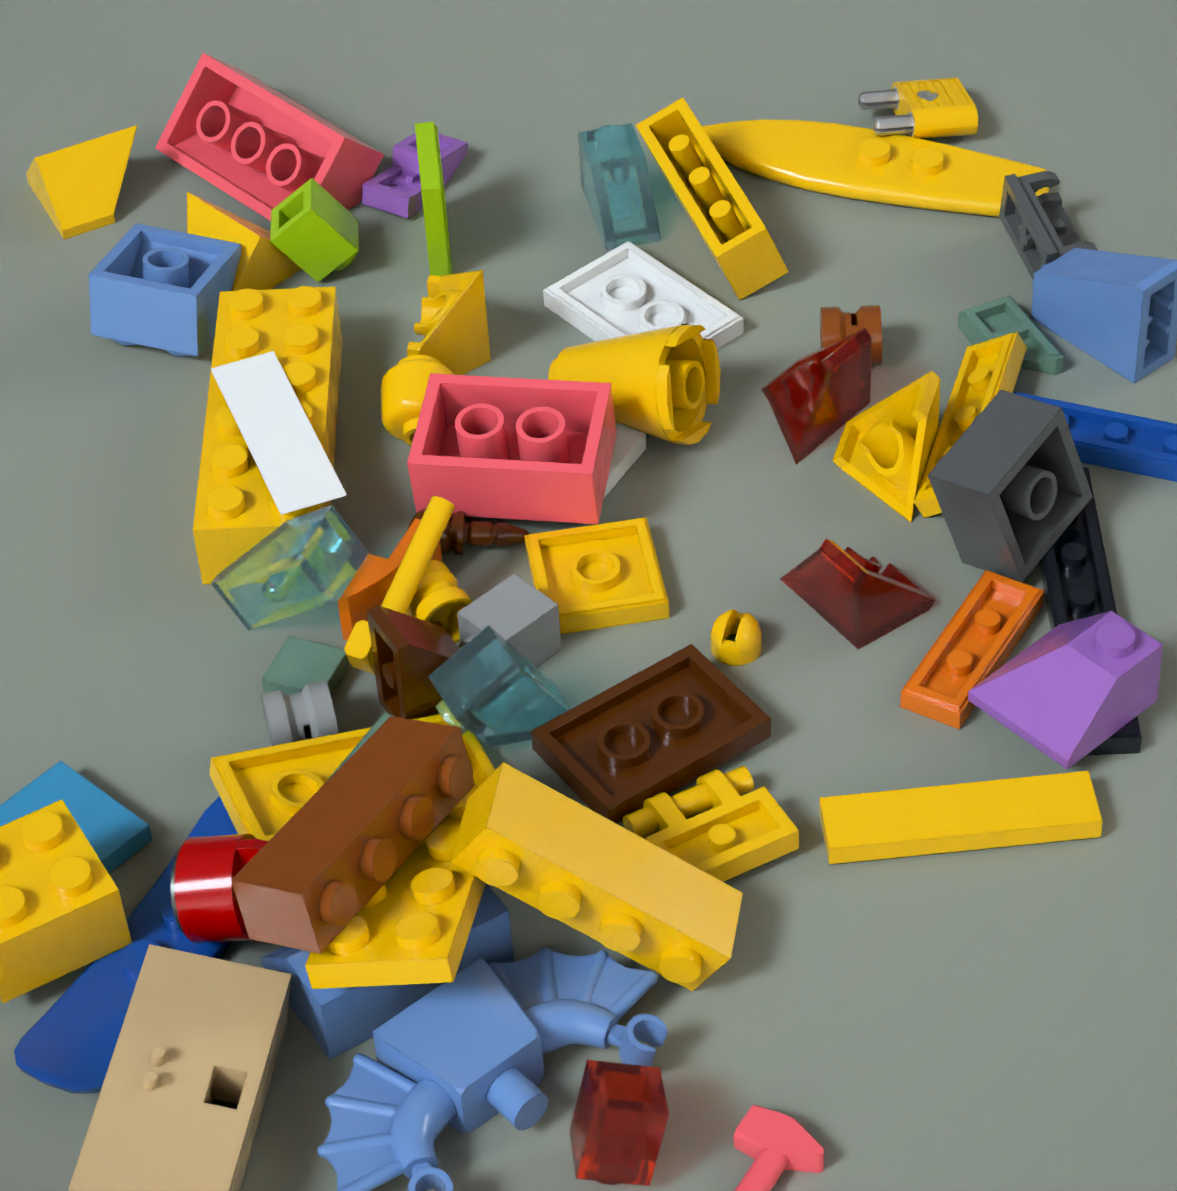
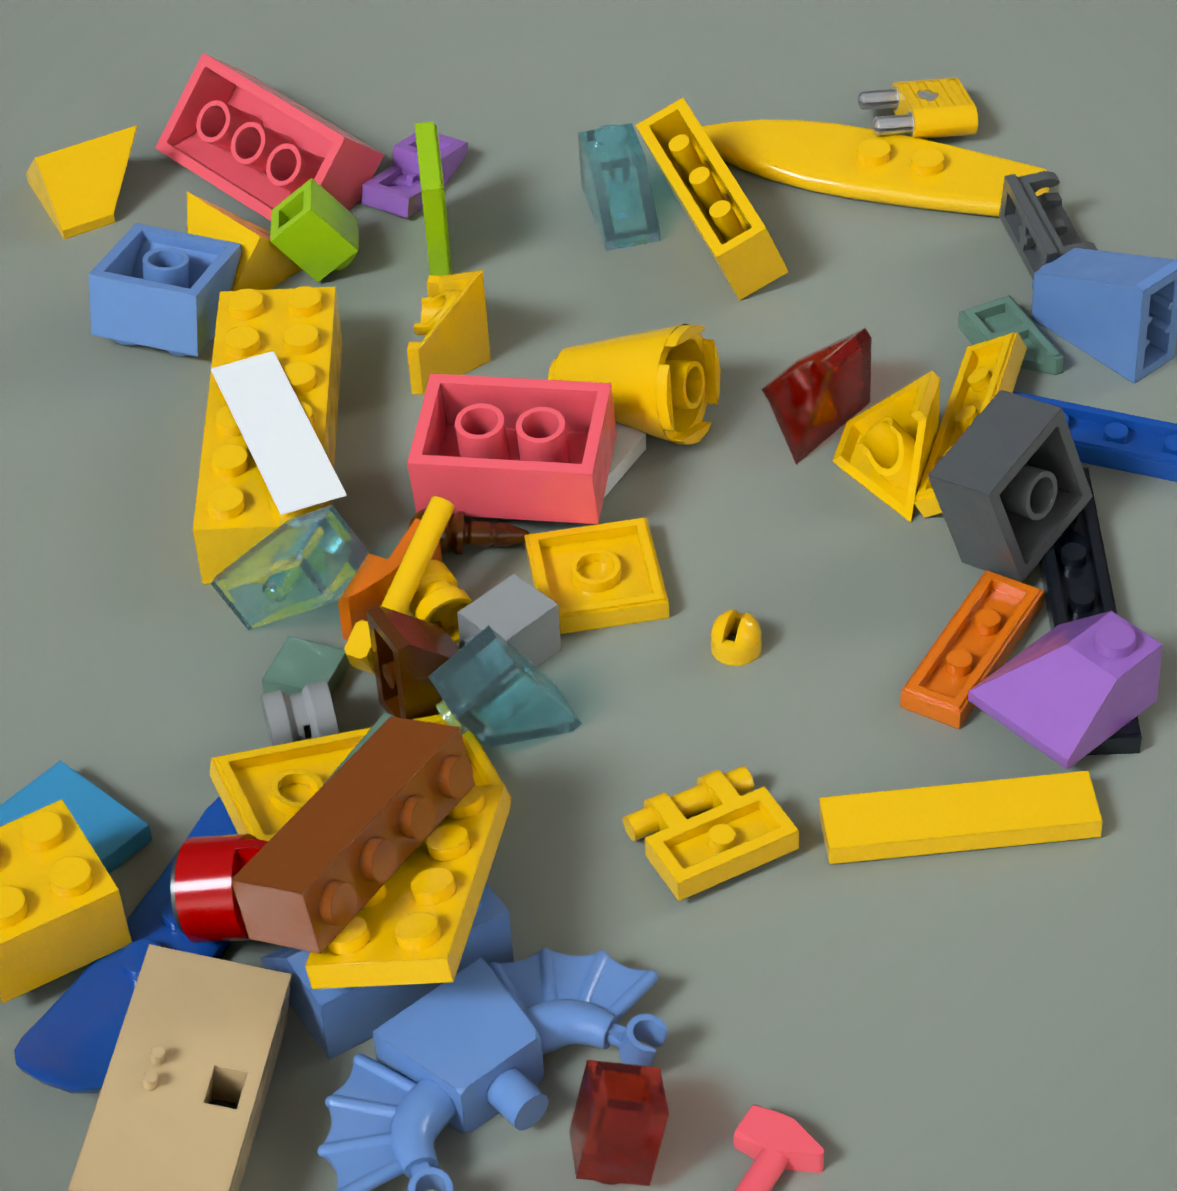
yellow head [381,355,454,446] -> none
yellow brick [450,762,743,991] -> none
reddish brown plate [531,644,771,824] -> none
white tile [543,241,744,350] -> none
clear red slope [780,538,936,650] -> none
dark orange wheel [820,305,882,366] -> none

